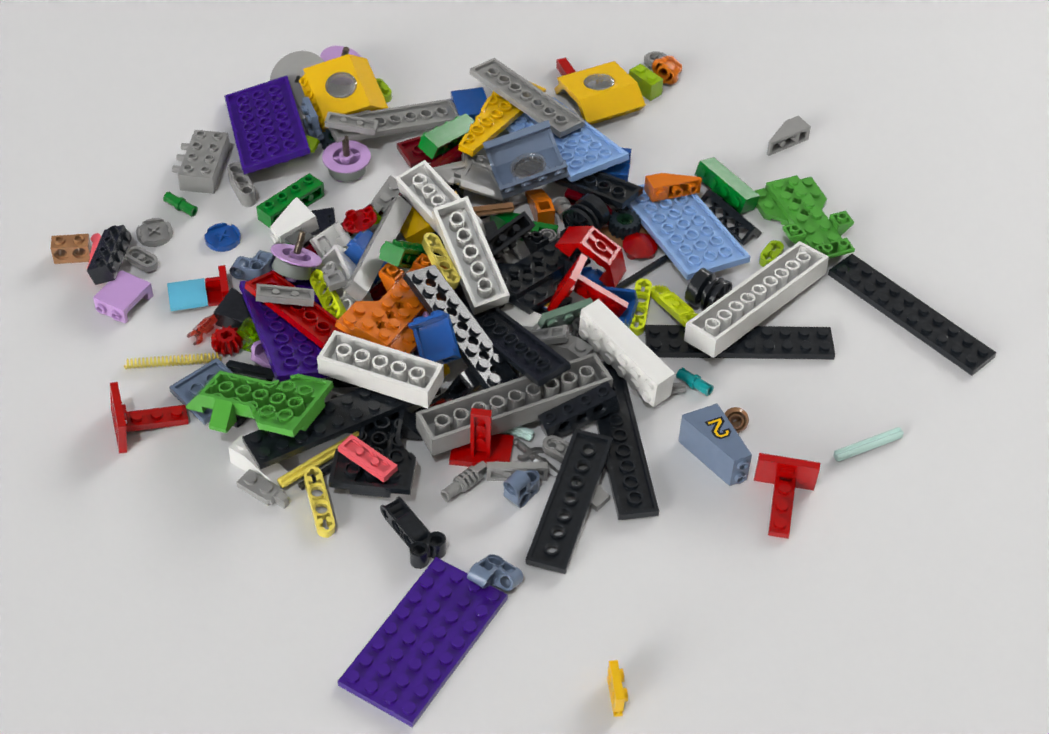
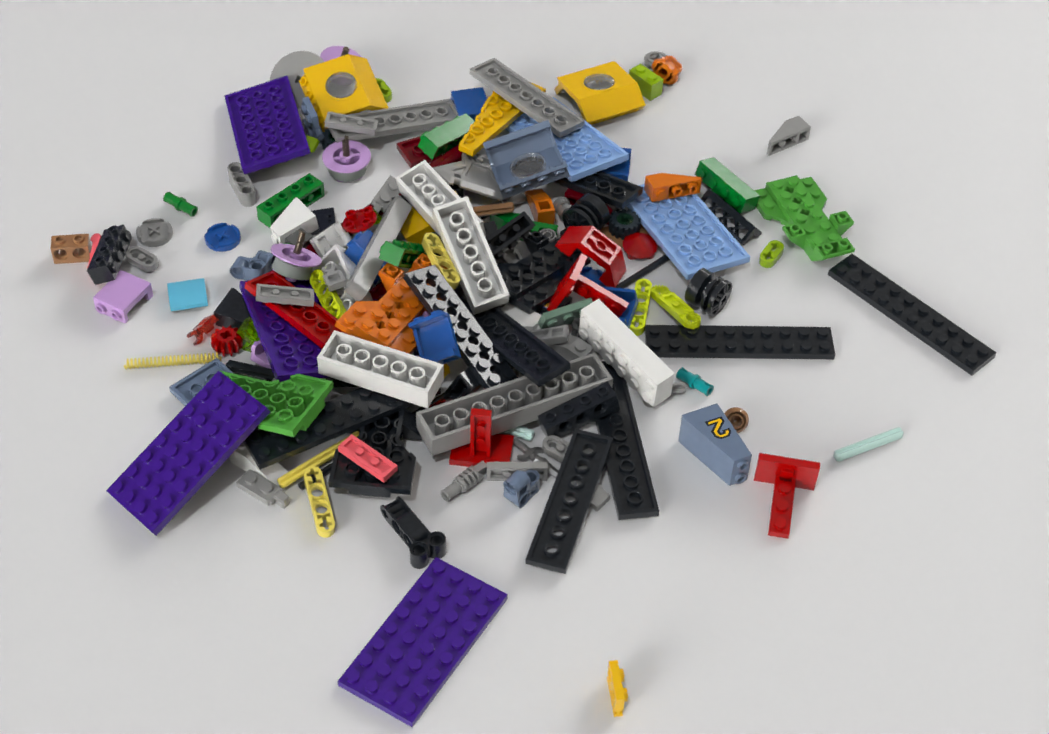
red piece [110,382,188,454] -> none
light grey piece [172,130,230,194] -> none
red panel [205,265,229,306] -> none
sand blue piece [467,554,523,591] -> none
red piece [556,57,576,76] -> none
white brick [684,241,829,358] -> none
none -> dark purple plate [106,371,270,536]

